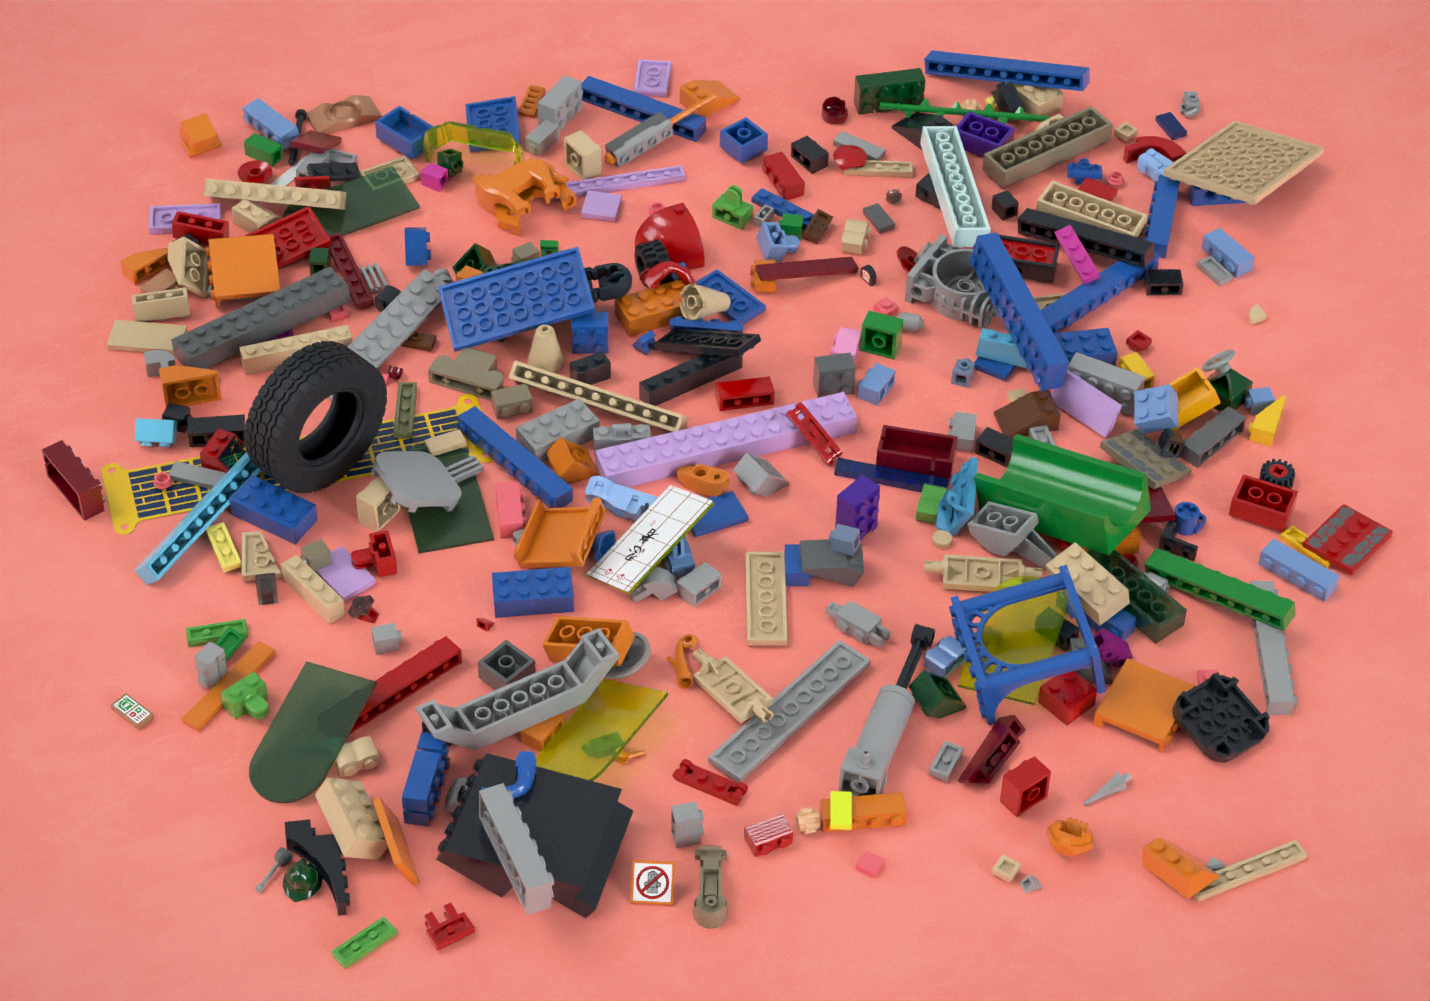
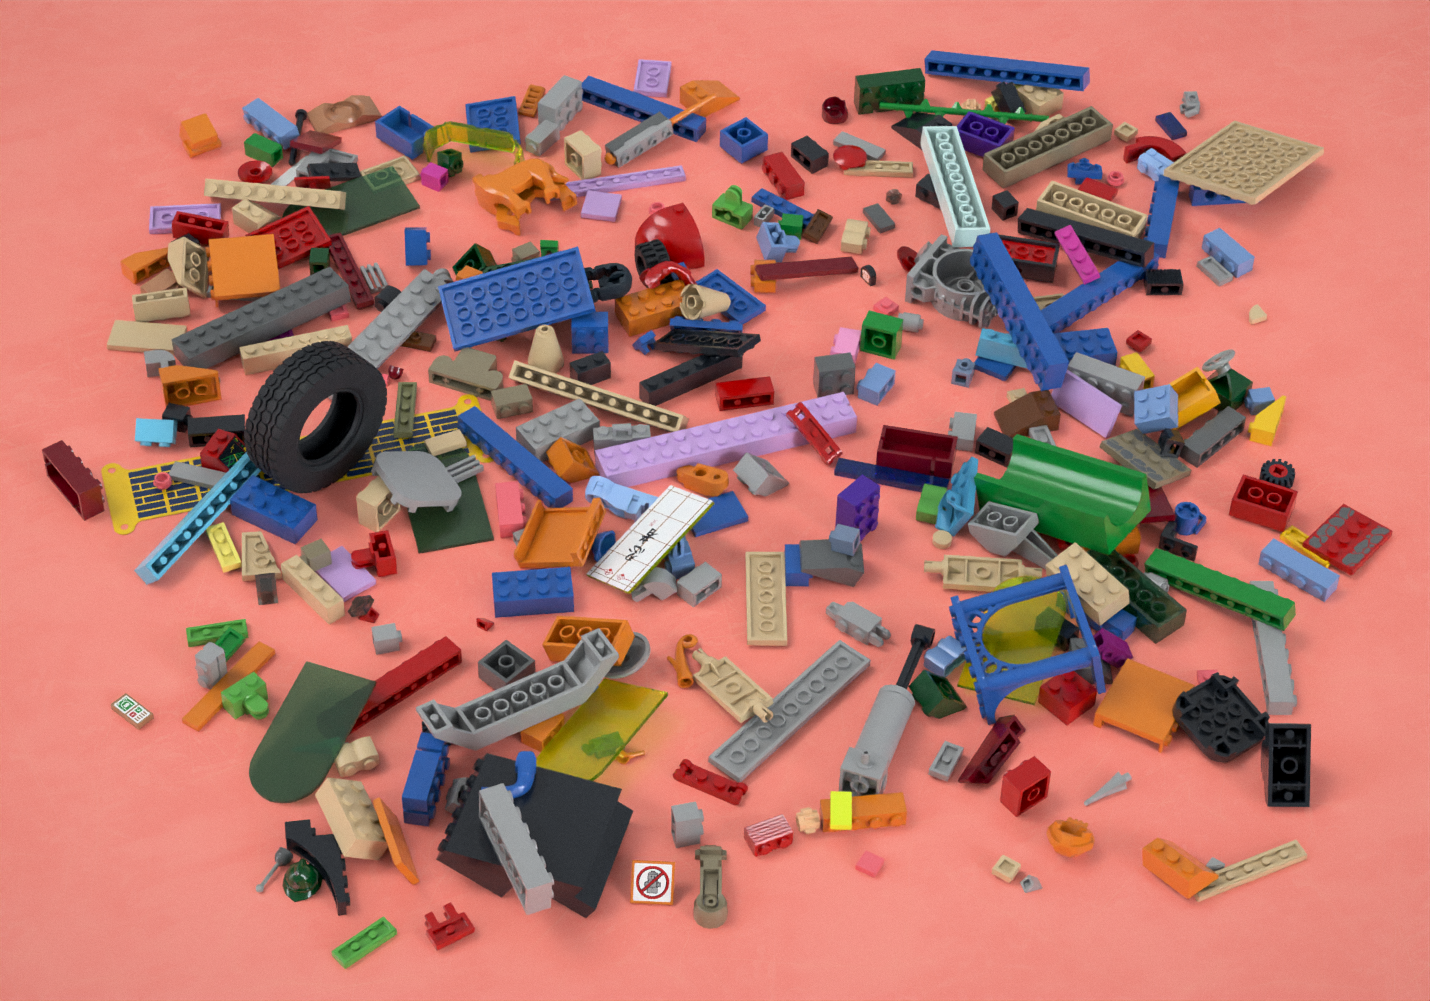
none -> black brick [1261,723,1311,807]

